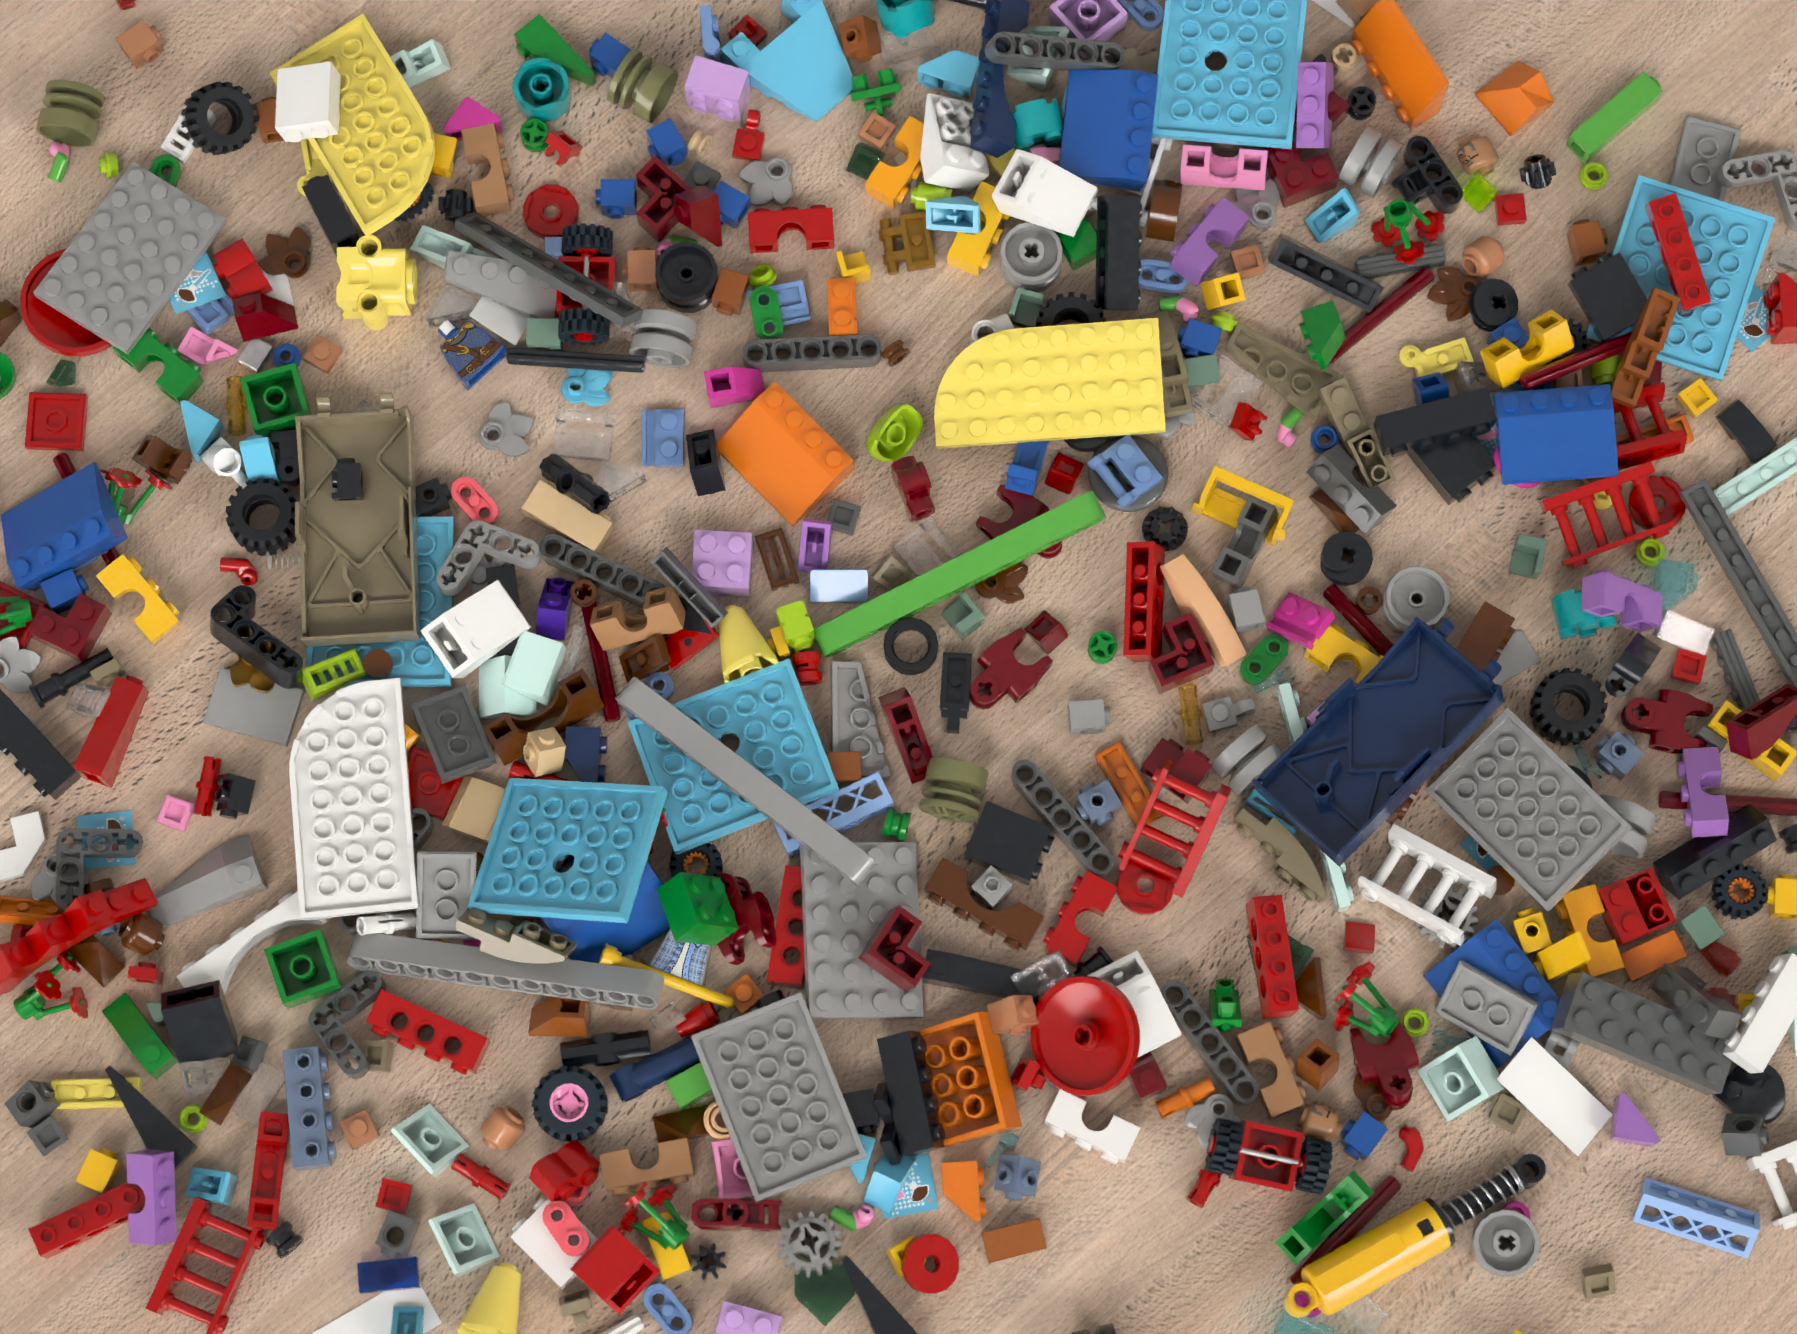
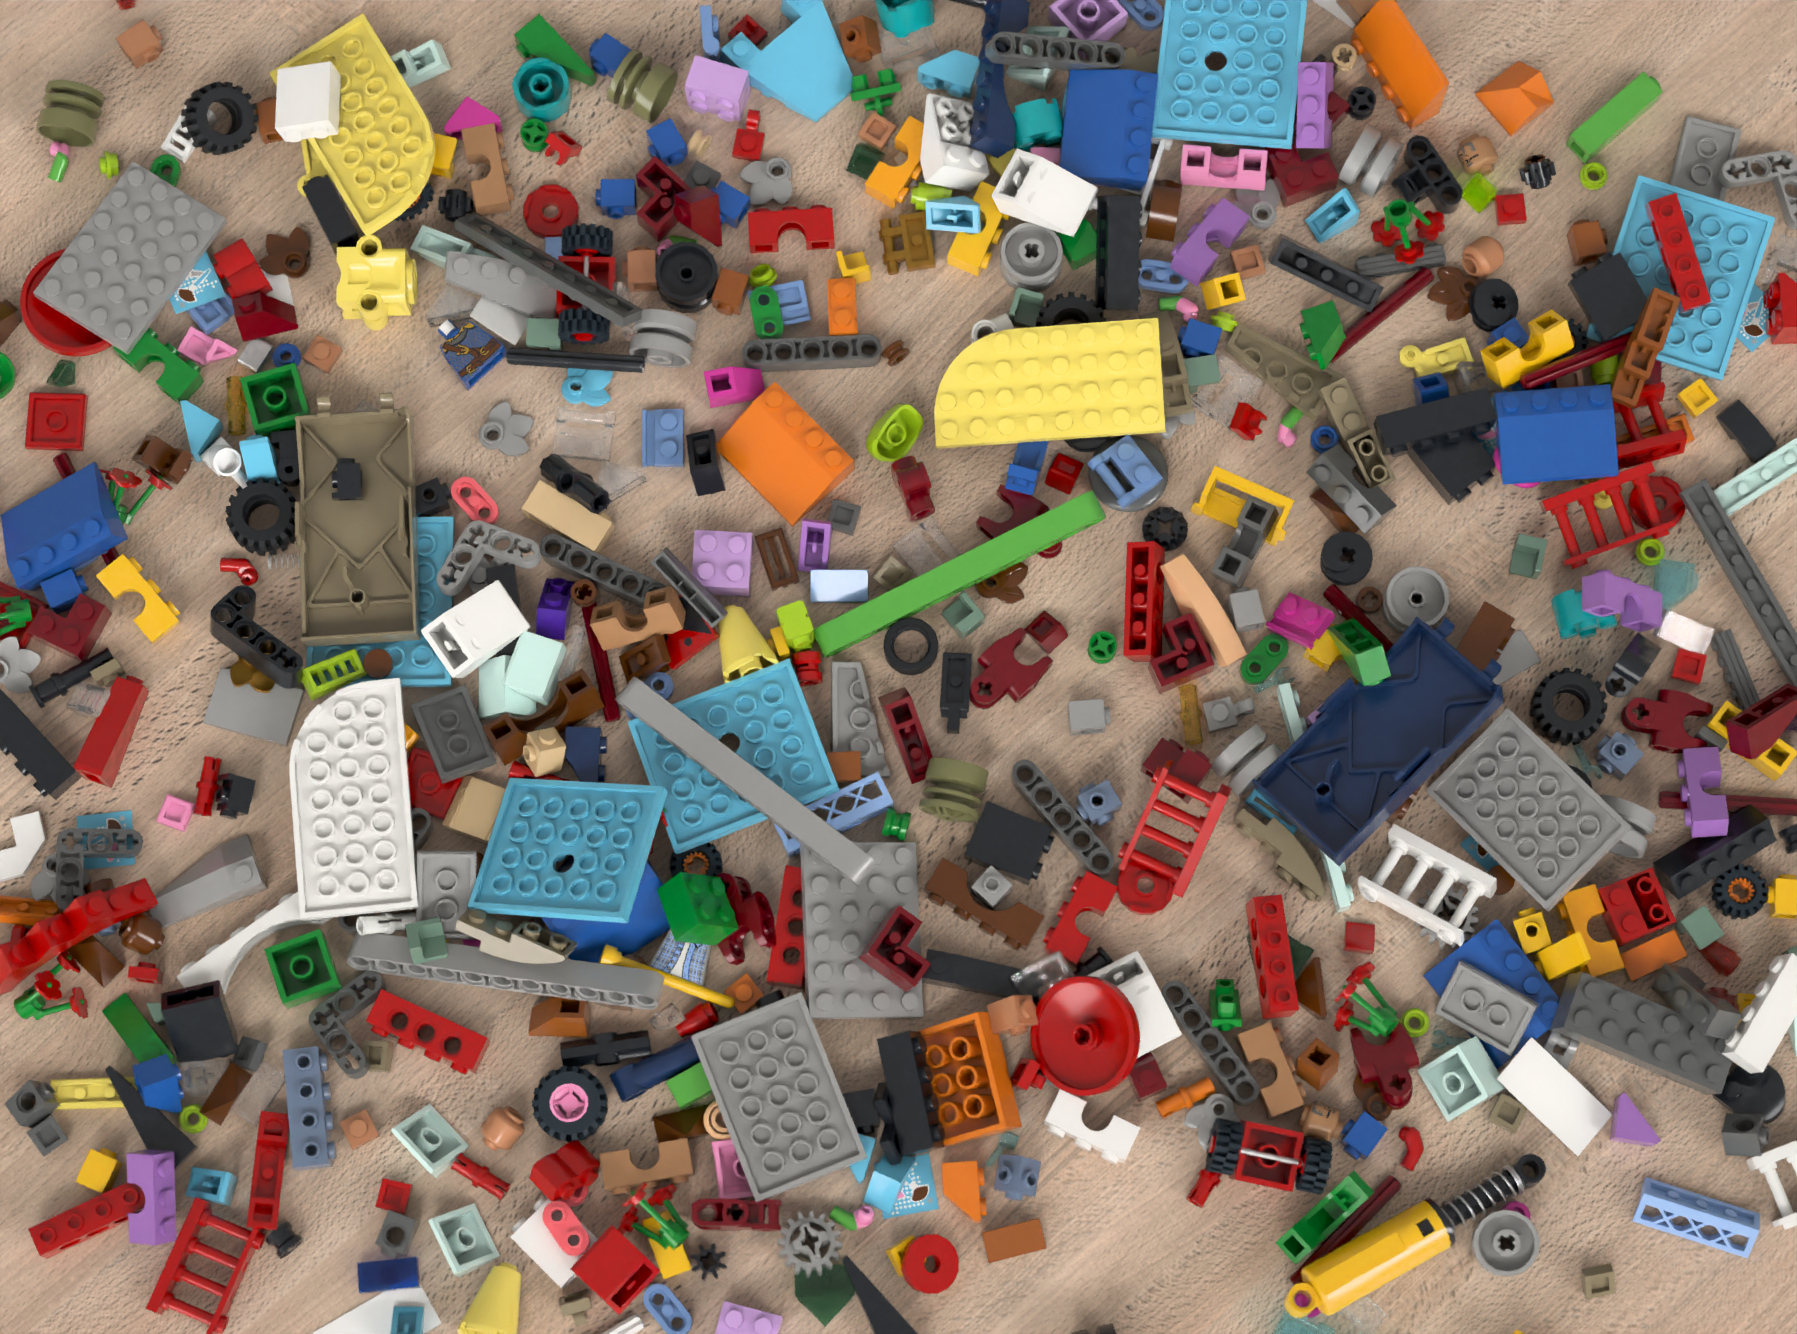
orange tile [1094,741,1164,828] -> none
none -> blue slope [132,1054,184,1113]
none -> sand green panel [405,917,448,964]
none -> green slope [1327,618,1391,686]

